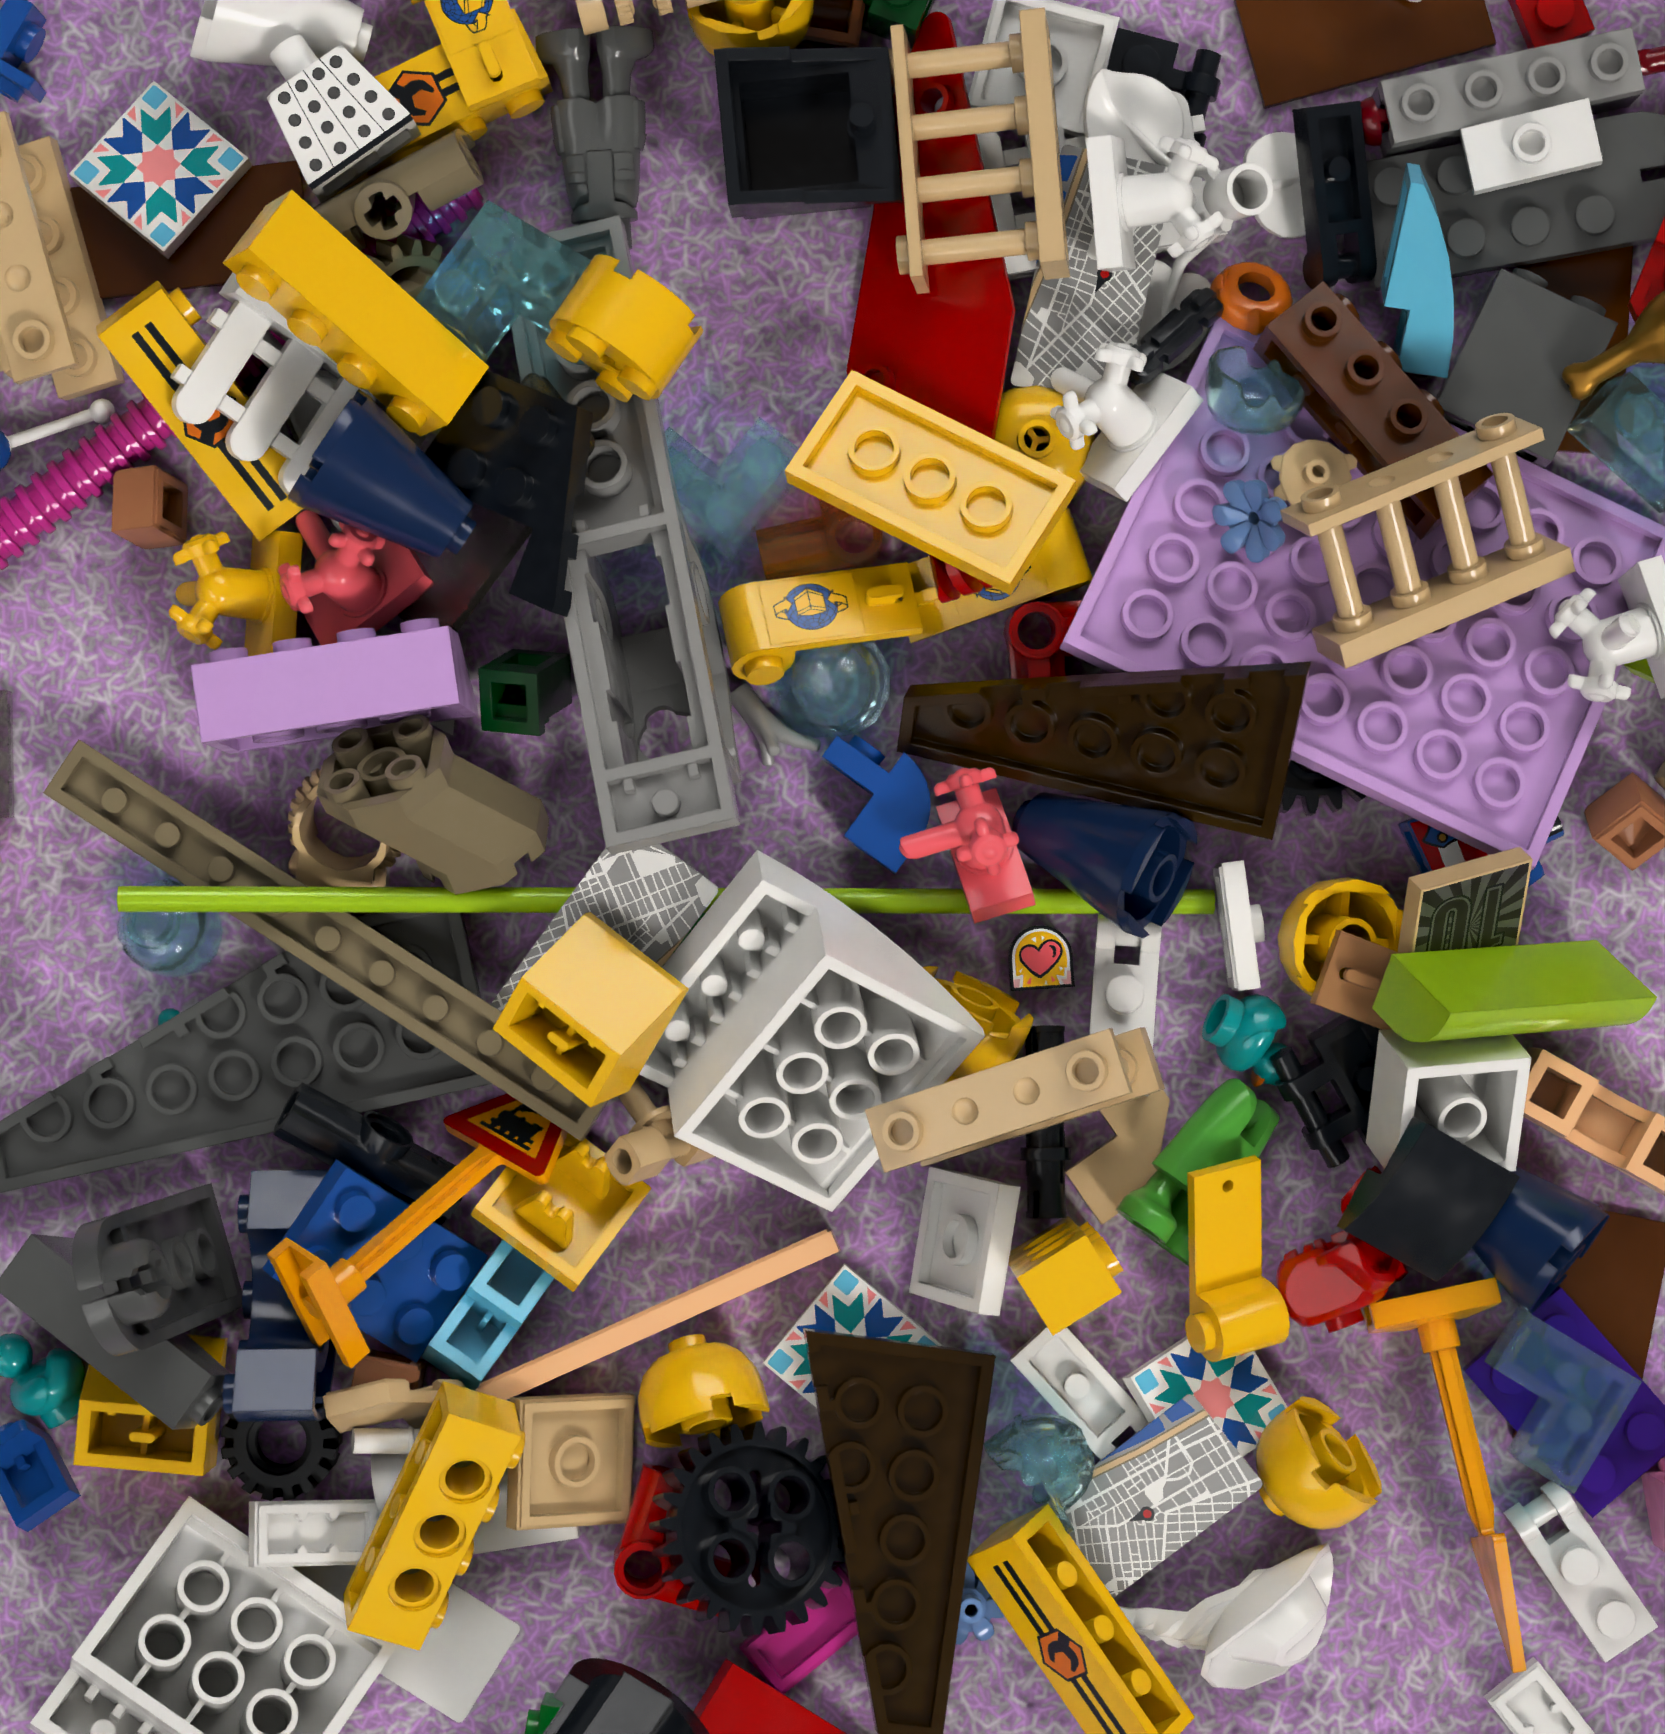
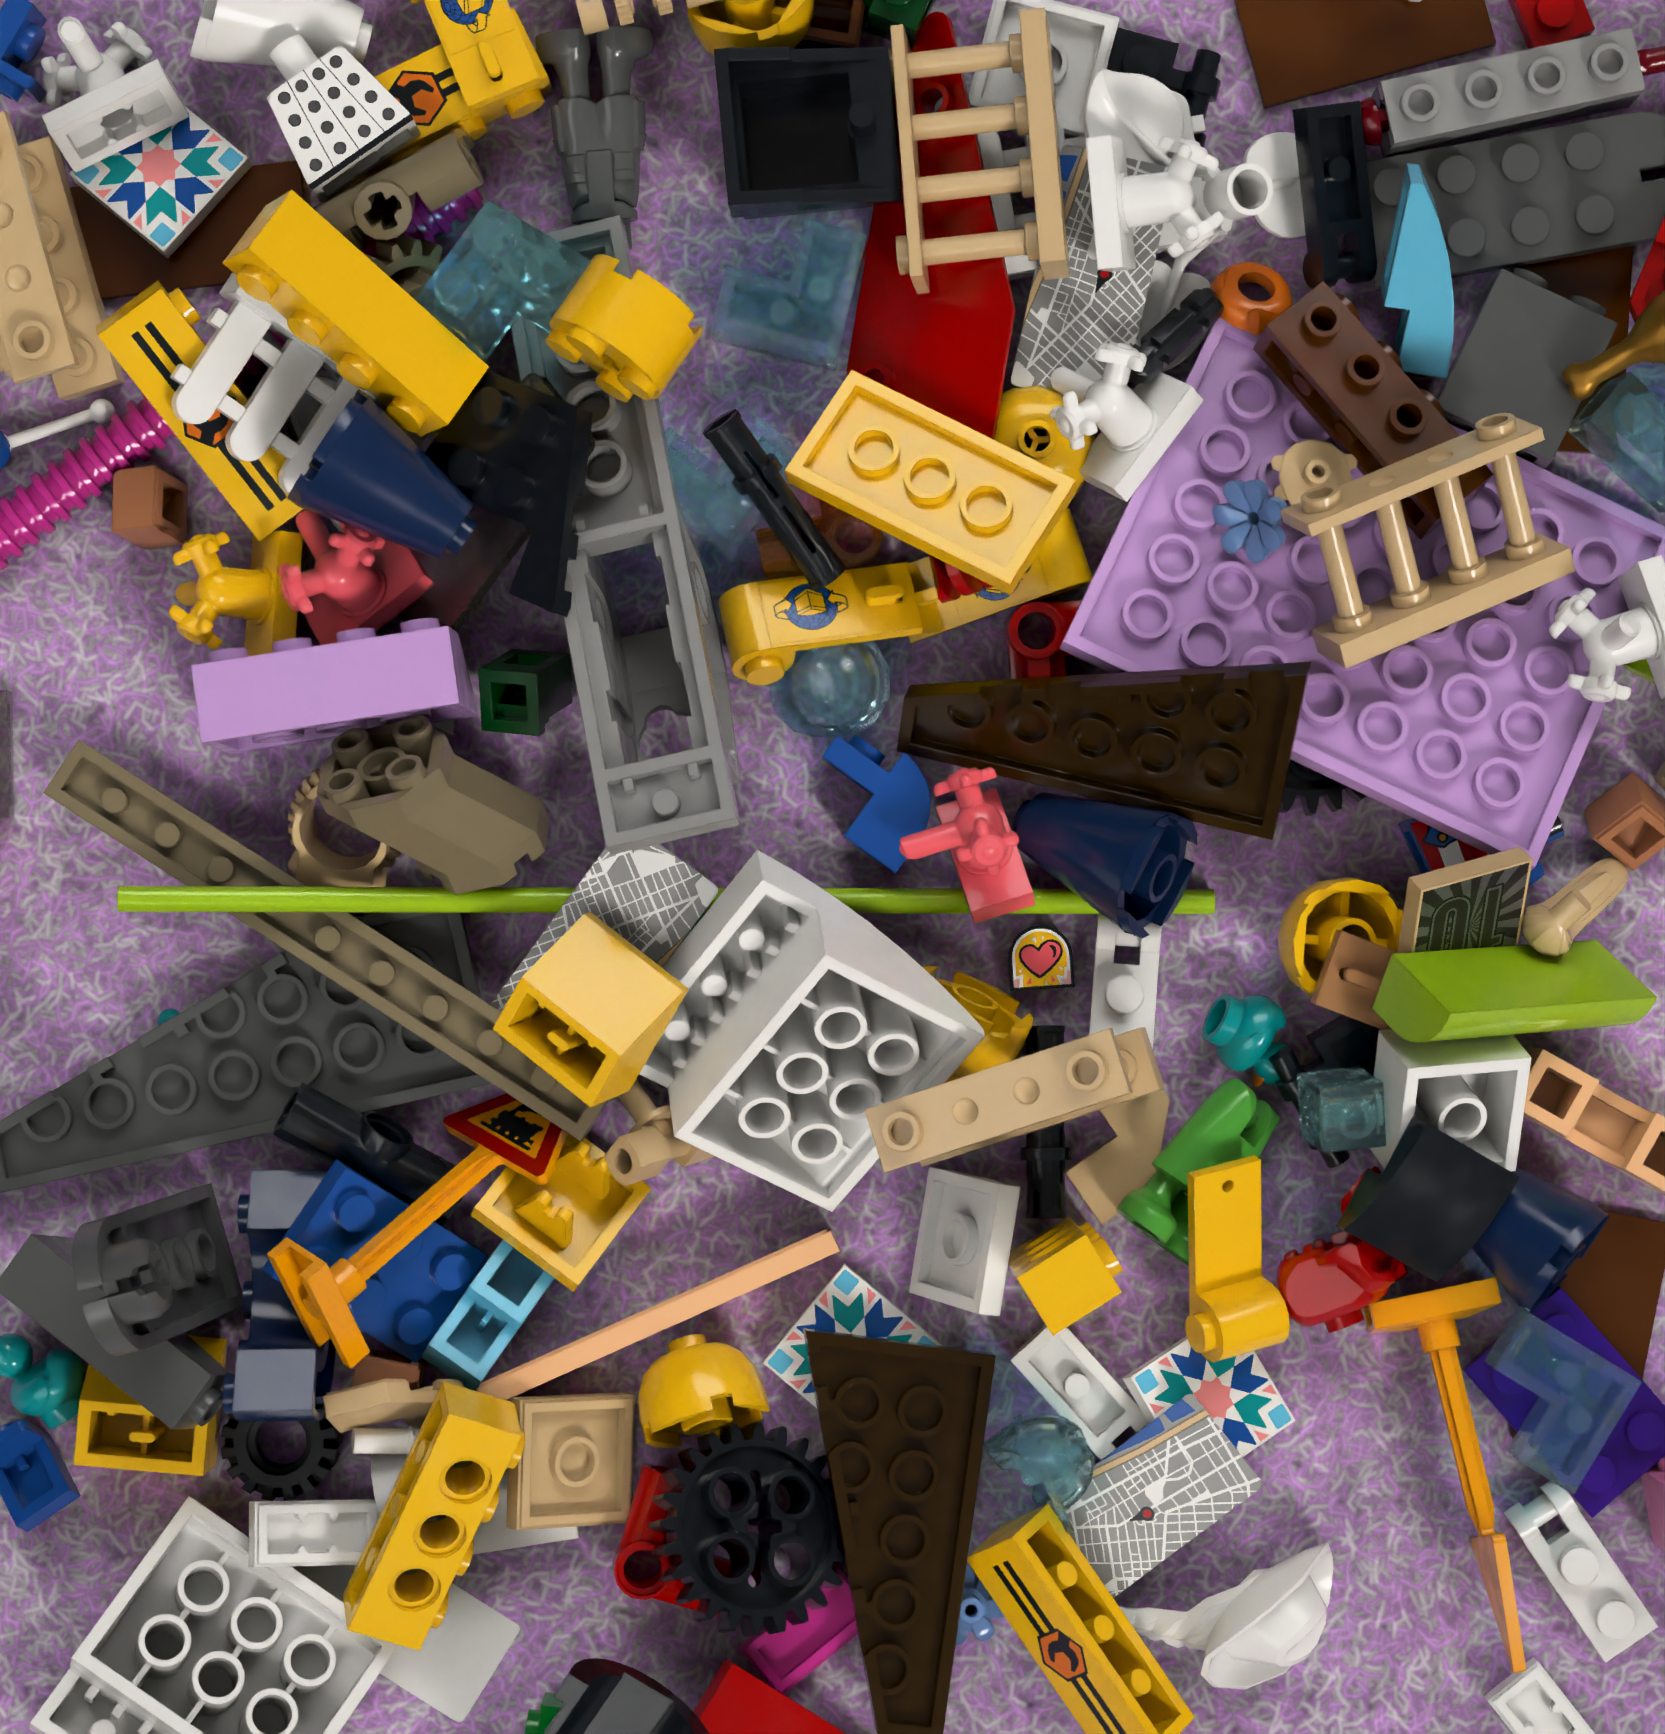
clear light blue hair [116,878,224,978] -> none
light grey bar [731,683,821,766] -> none
clear light blue hair [1205,346,1305,435] -> none
white plate [1212,860,1265,991] -> none
yellow cylinder [1256,1396,1382,1530] -> none
white plate [1460,98,1603,195] -> none
none -> white piece [41,16,189,173]
none -> black pin [703,409,846,590]
none -> clear light blue brick [711,219,867,371]
none -> clear light blue brick [1297,1067,1386,1153]
none -> tan piece [1521,857,1629,957]

